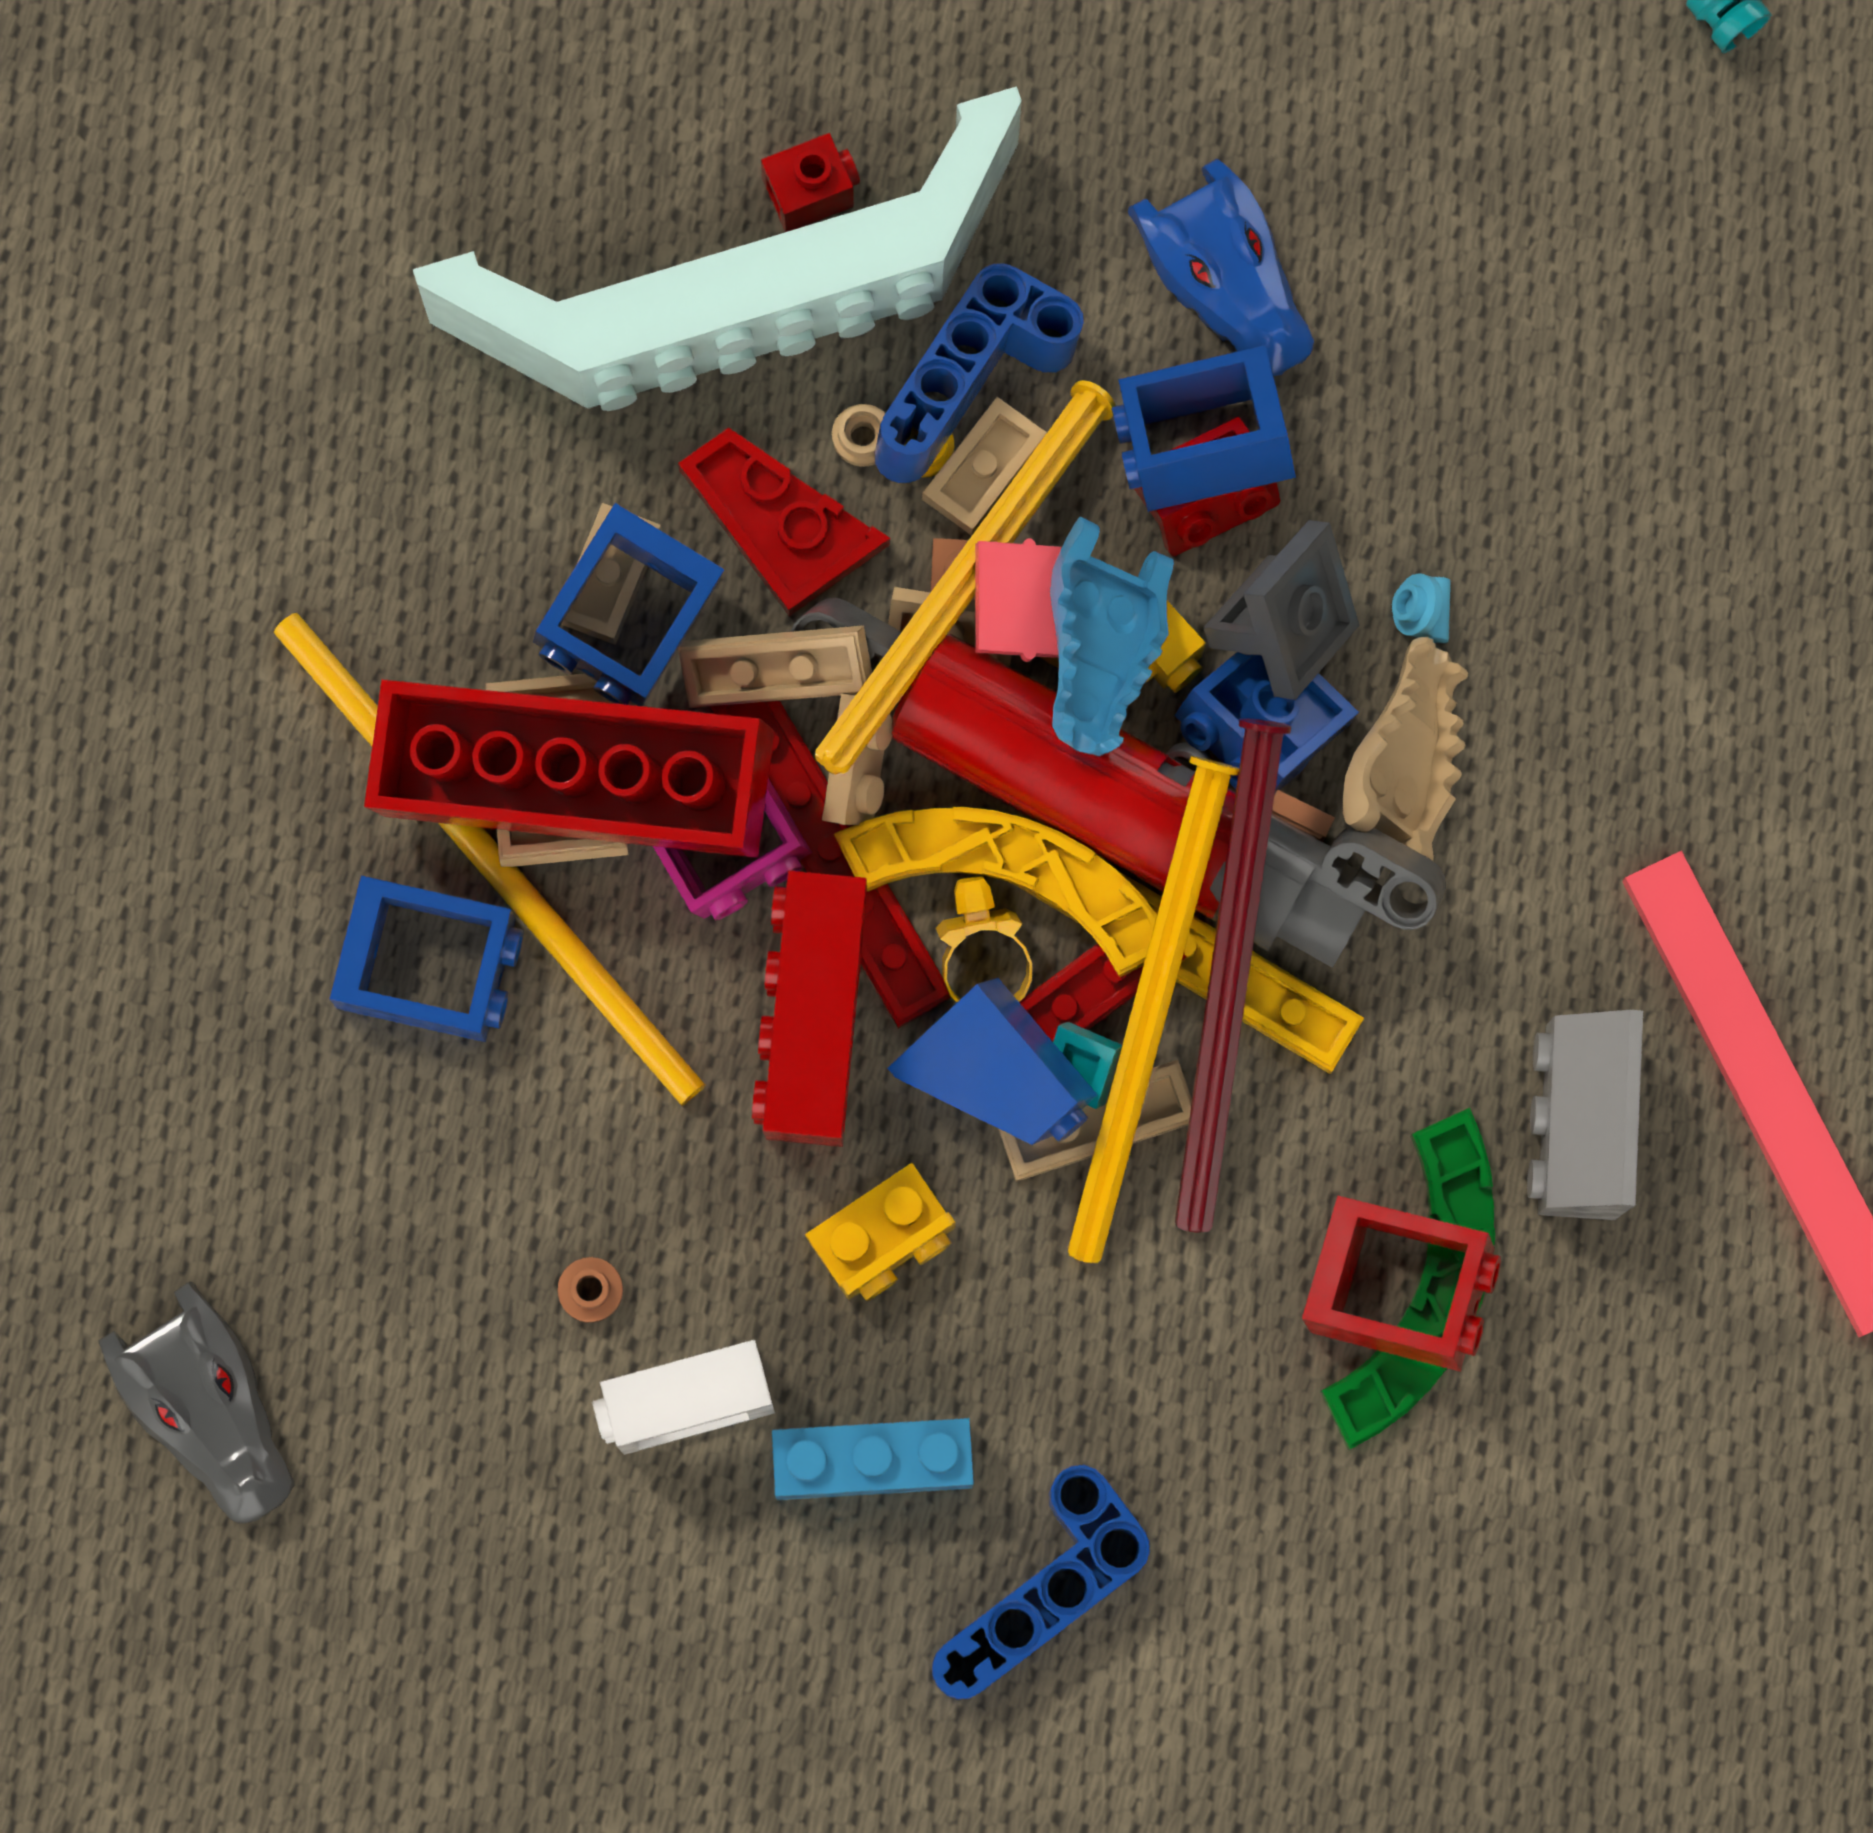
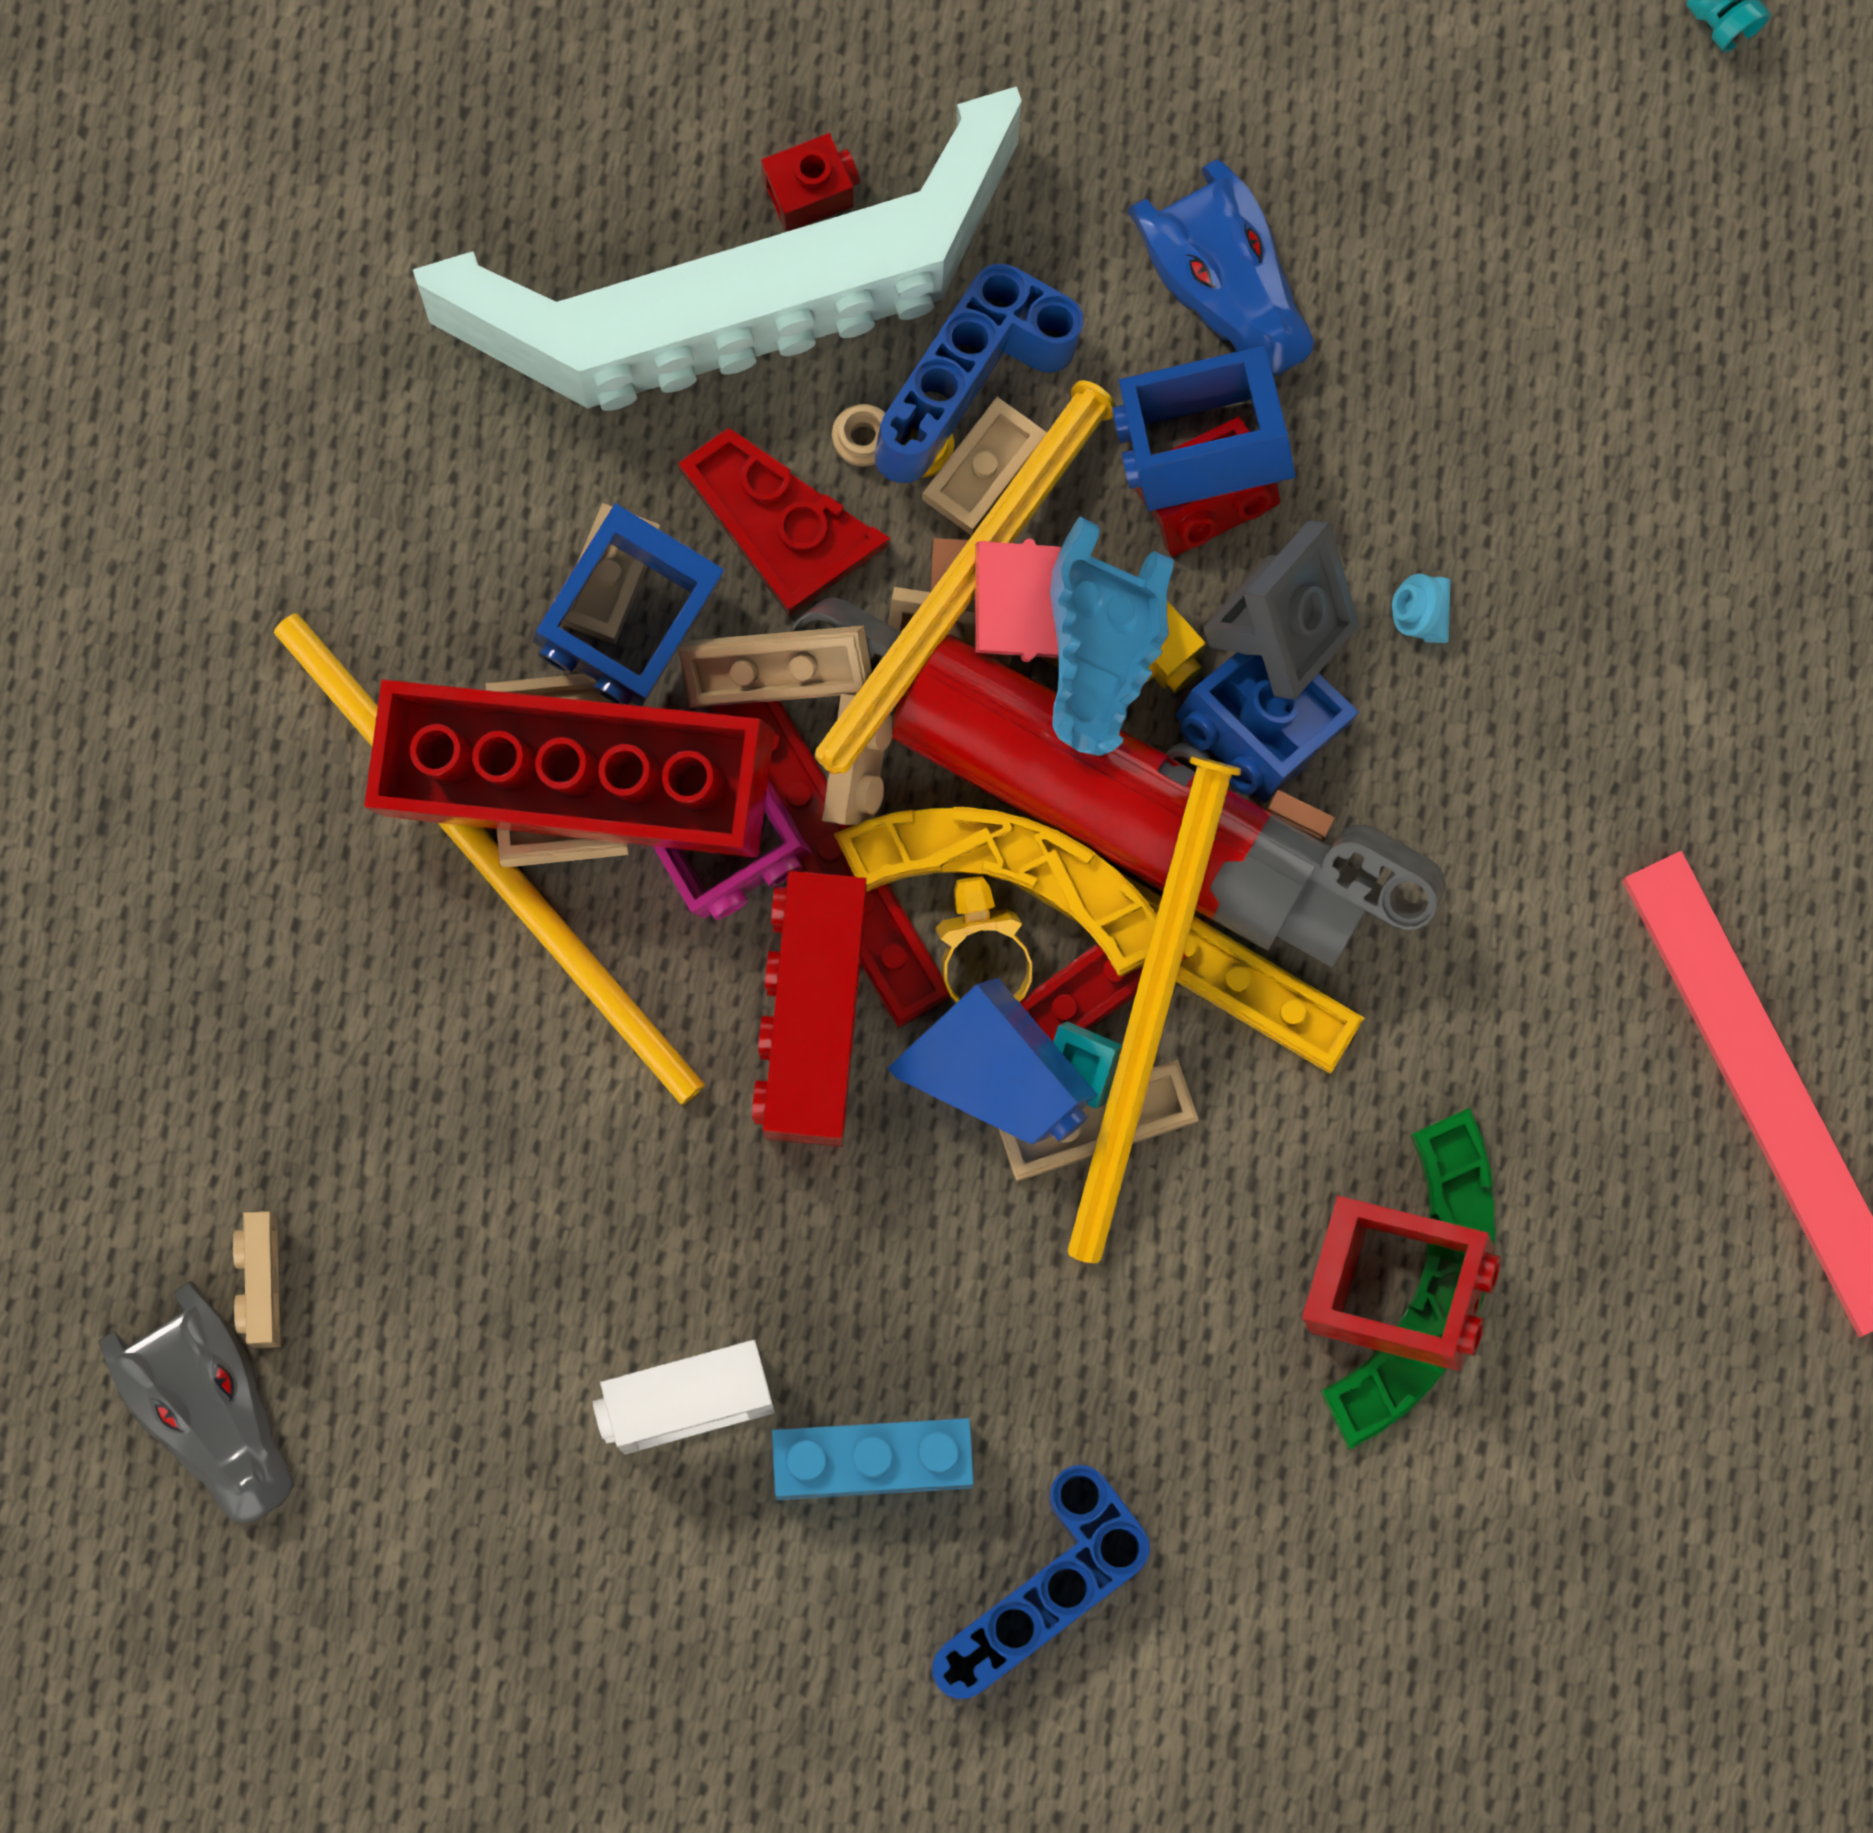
blue window [330,876,524,1042] -> none
nougat plate [558,1257,623,1323] -> none
yellow bracket [805,1163,956,1302] -> none
dark red axle [1175,719,1291,1233] -> none
tan animal [1343,637,1468,861] -> none
light grey slope [1527,1010,1643,1220] -> none
none -> tan plate [233,1211,281,1348]

